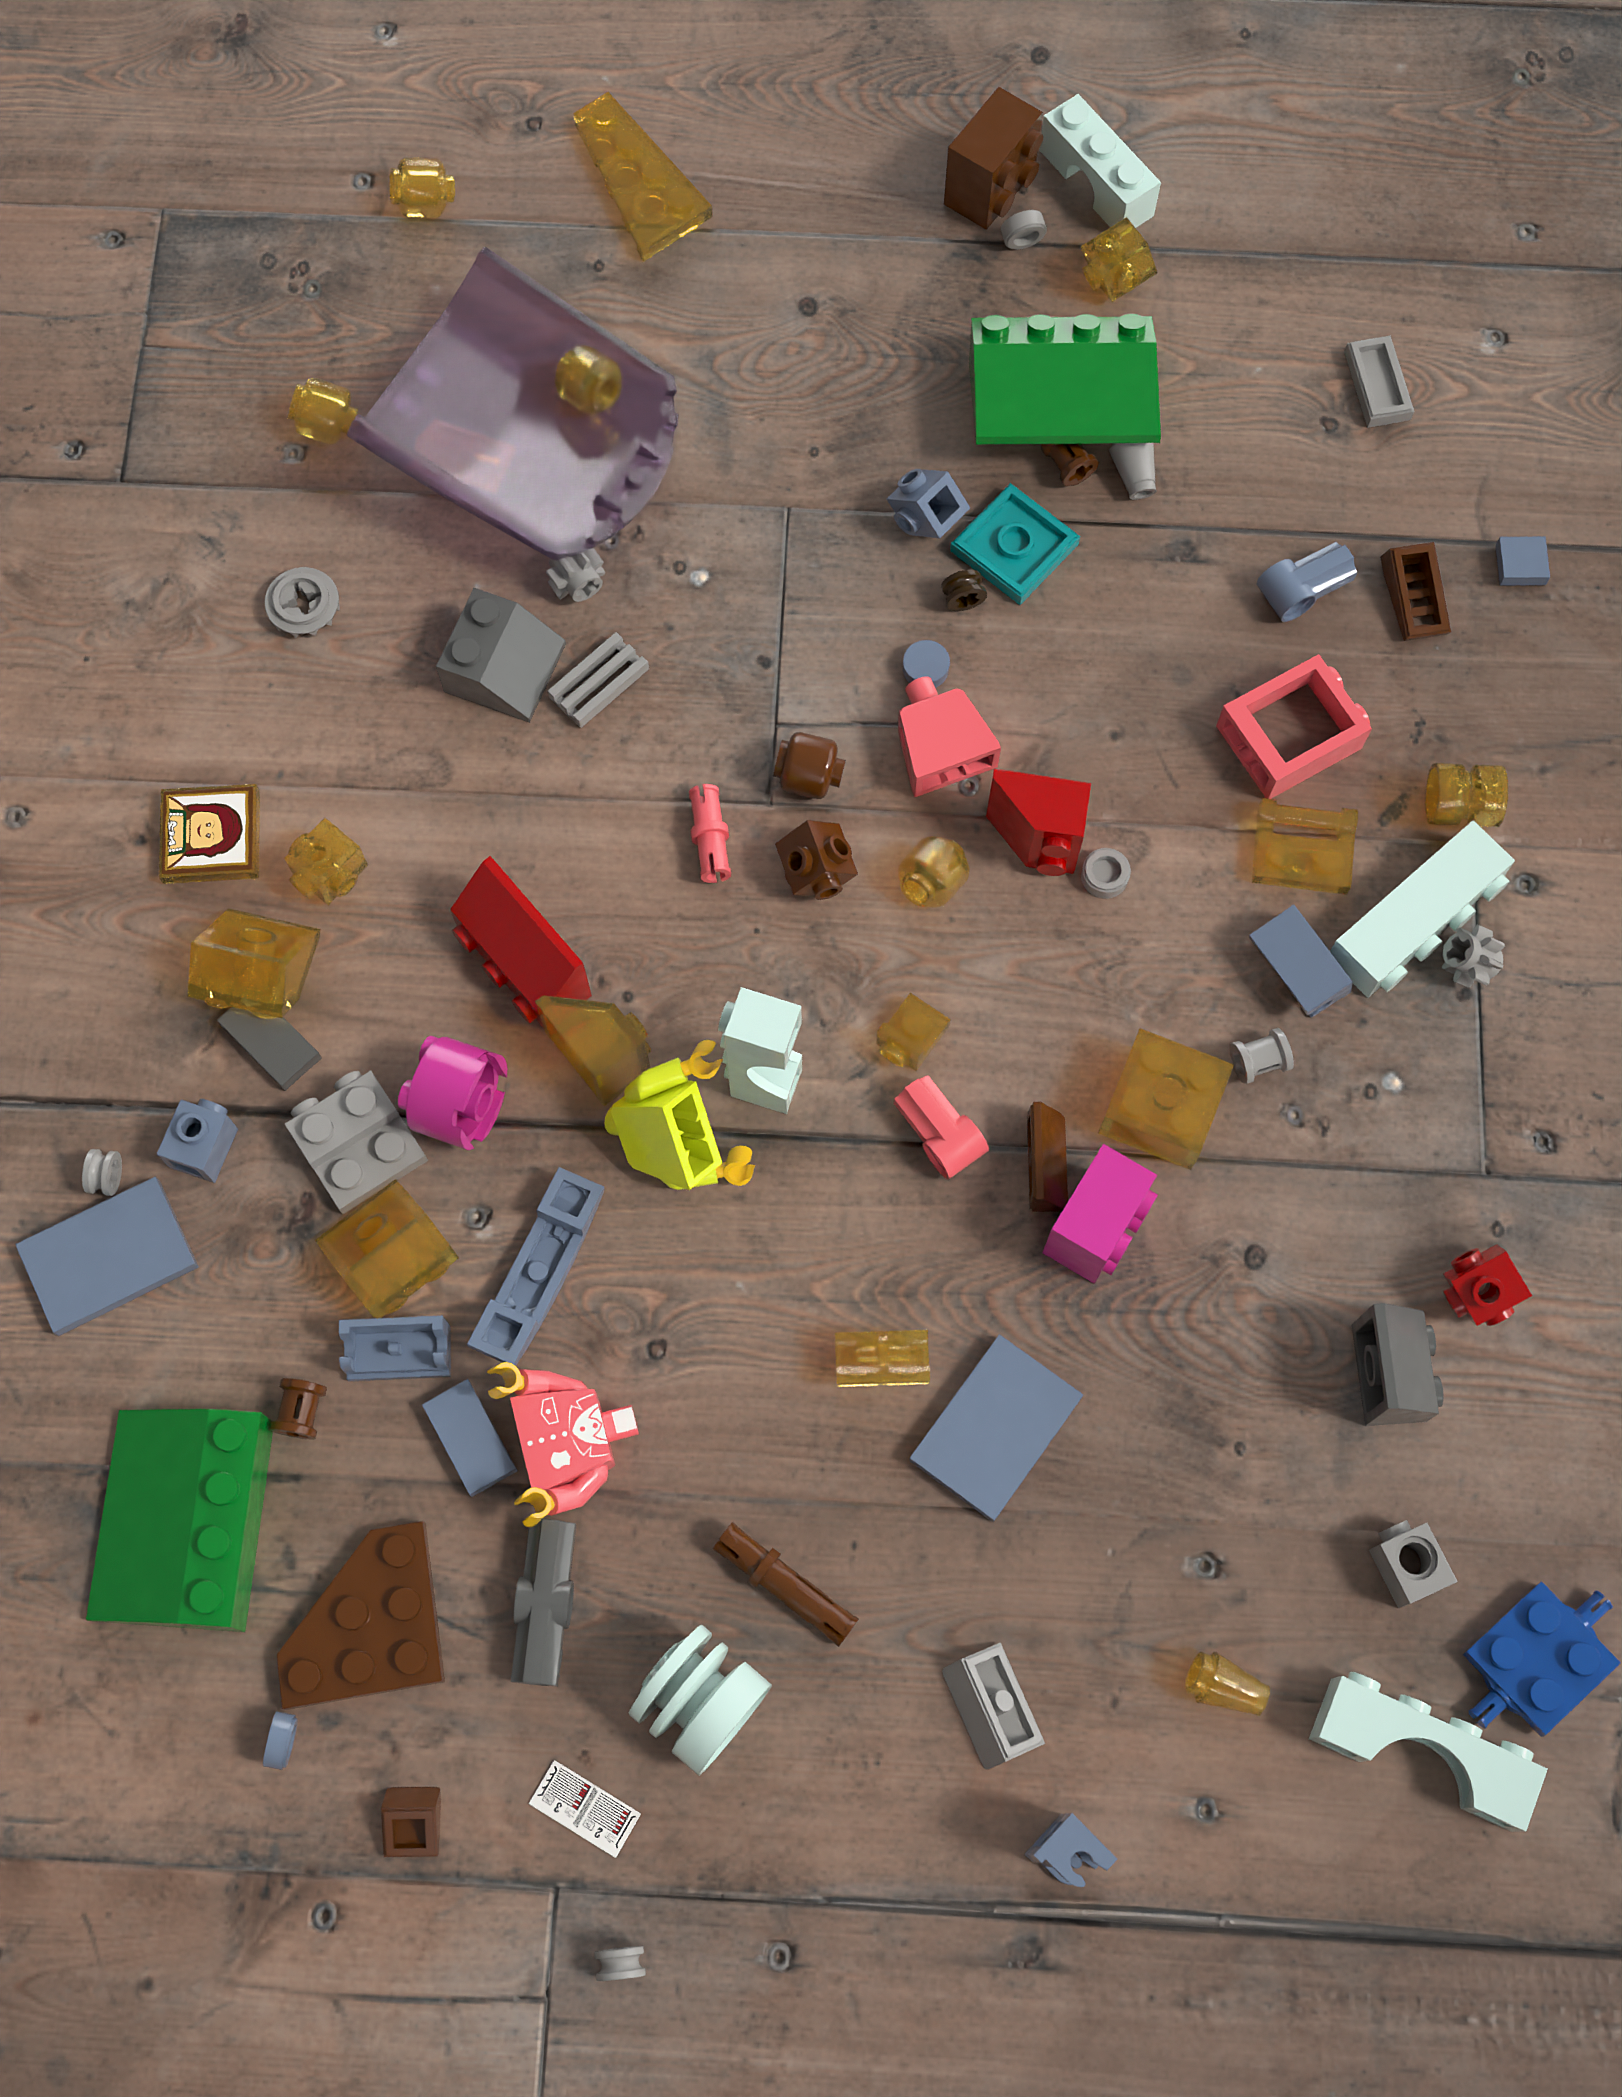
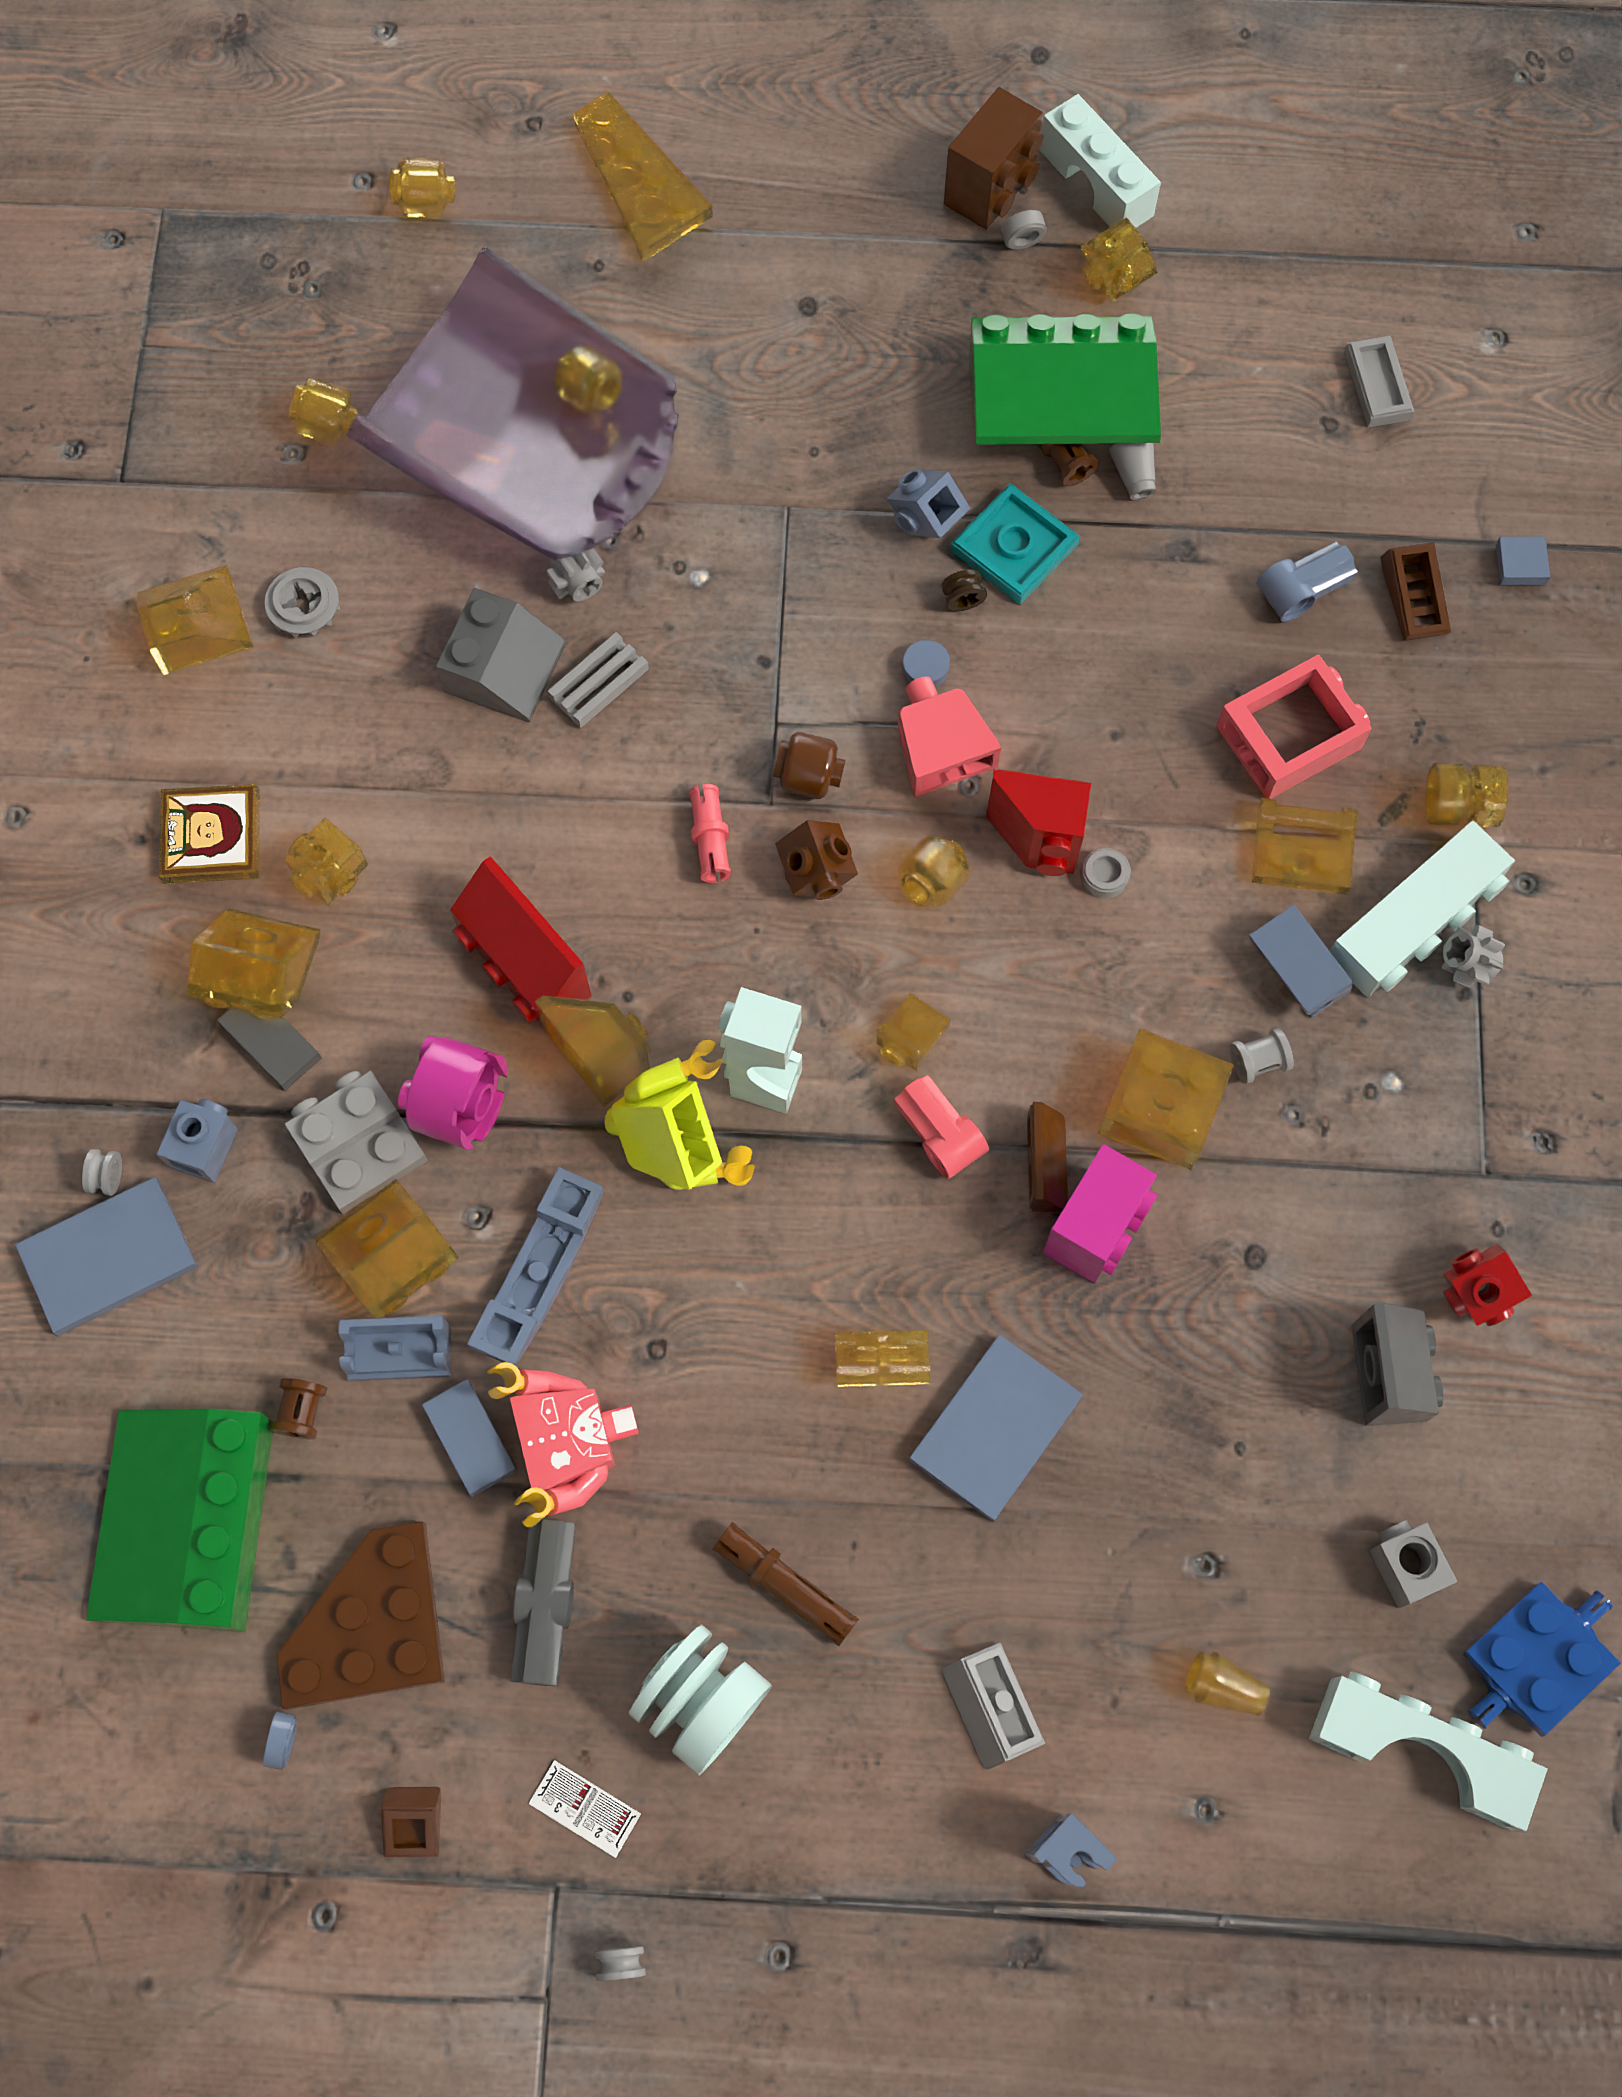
none -> clear yellow slope [137,565,253,674]

